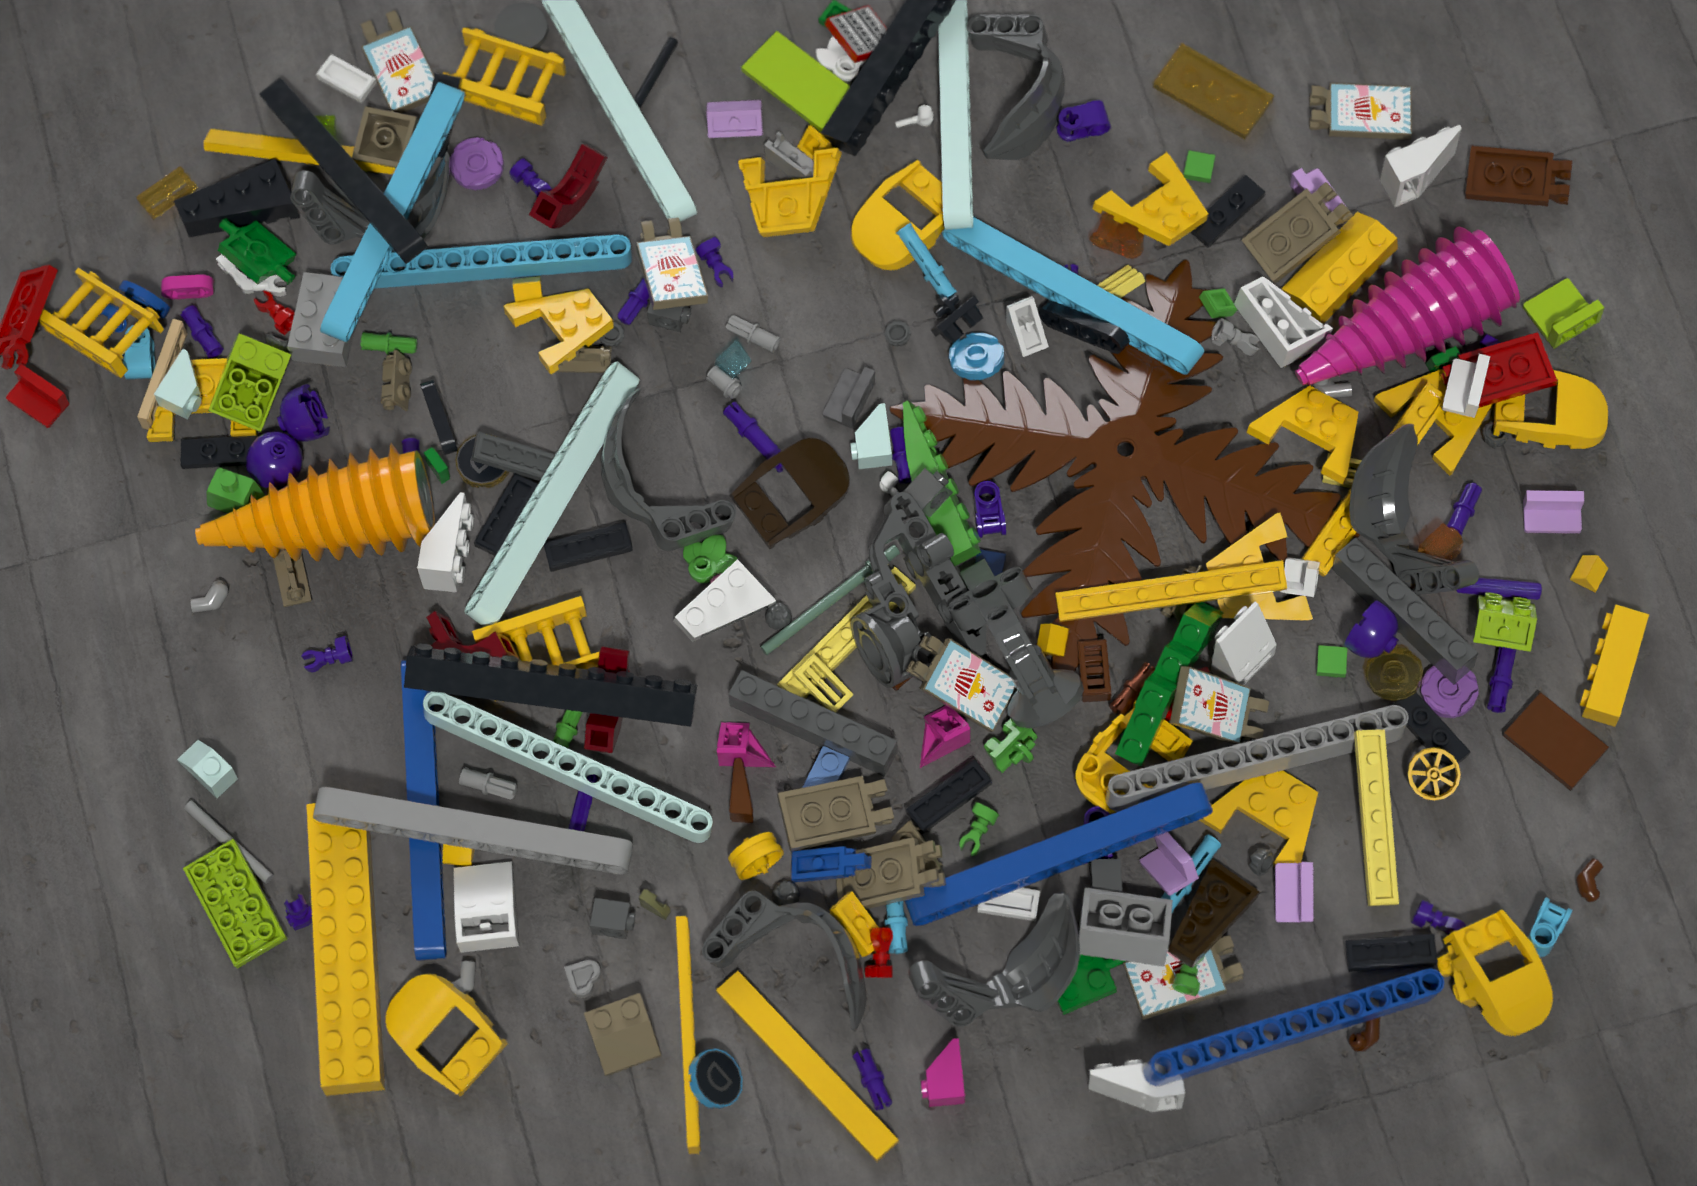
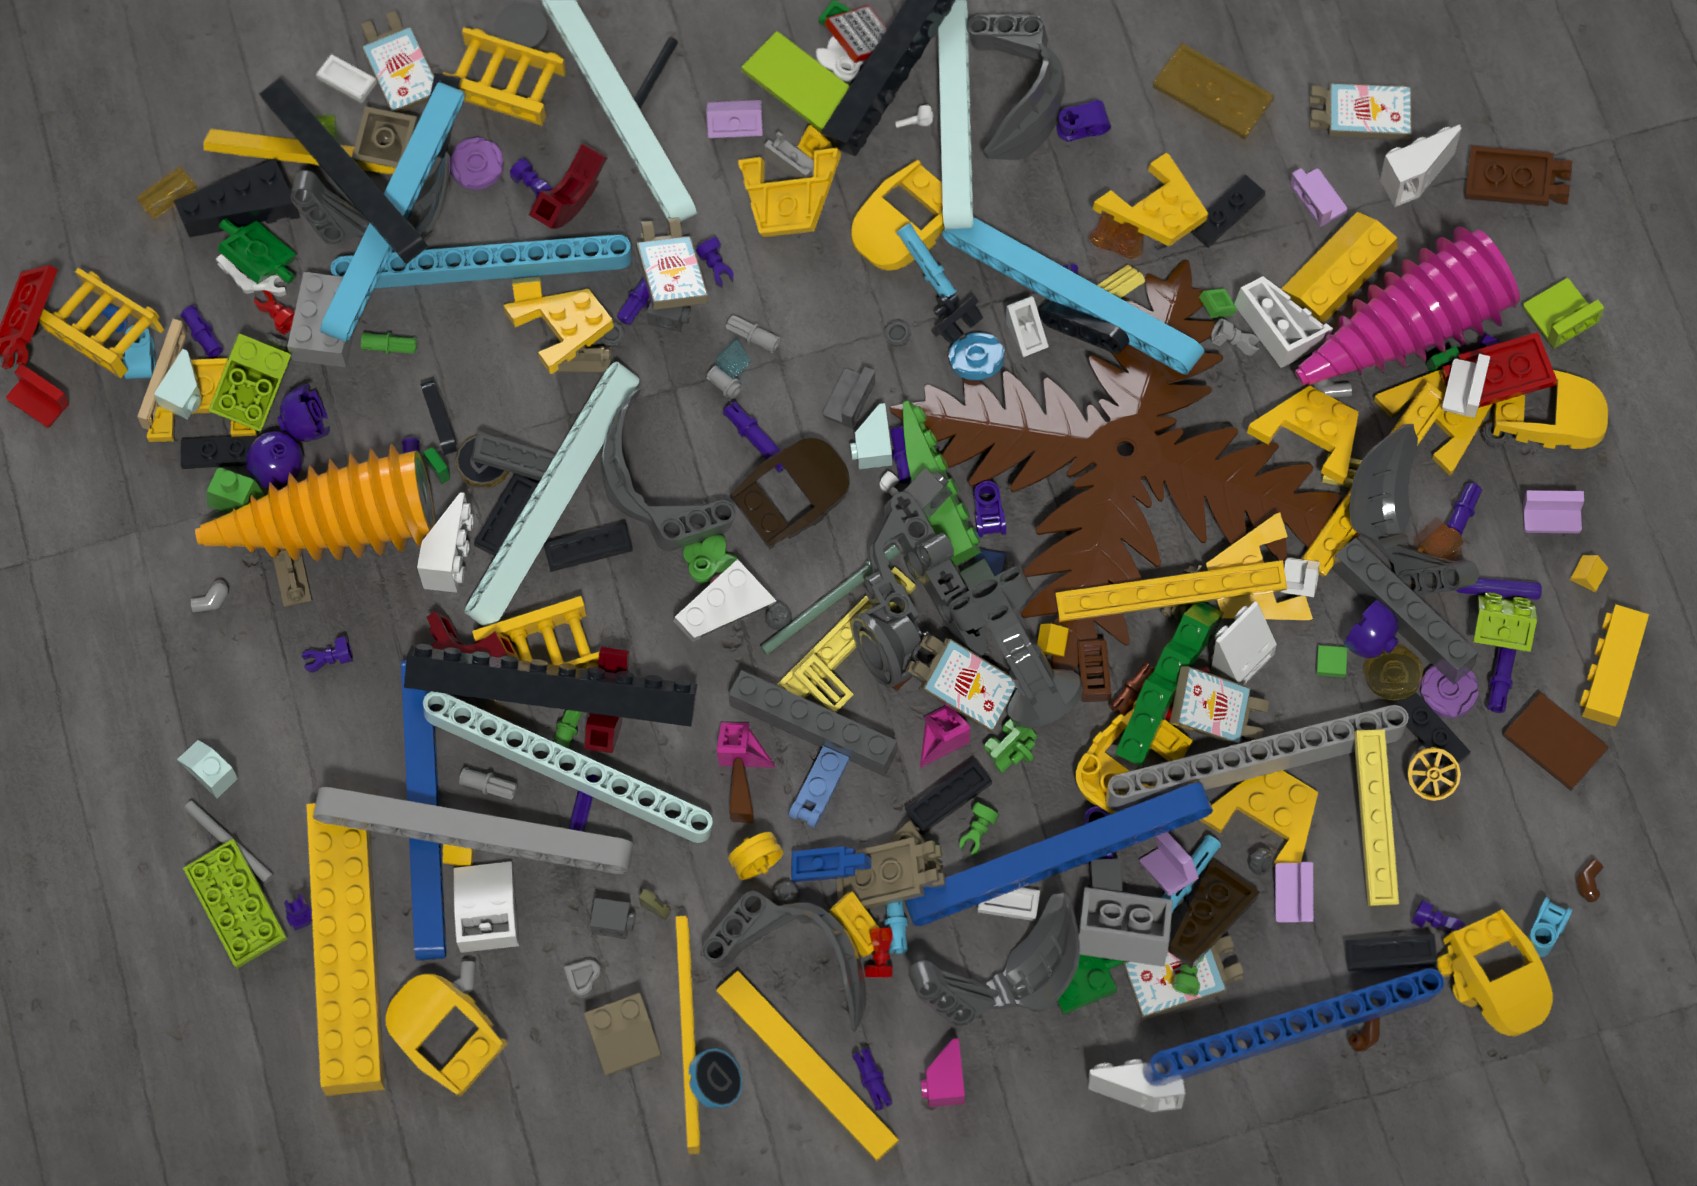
blue tile [118,280,171,318] -> none
dark pink beam [161,275,213,299] -> none
dark tan hinge [381,350,412,411] -> none
dark tan tile [777,776,894,851] -> none
bright green tile [1184,150,1216,183] -> none
dark tan tile [1242,182,1353,284] -> none

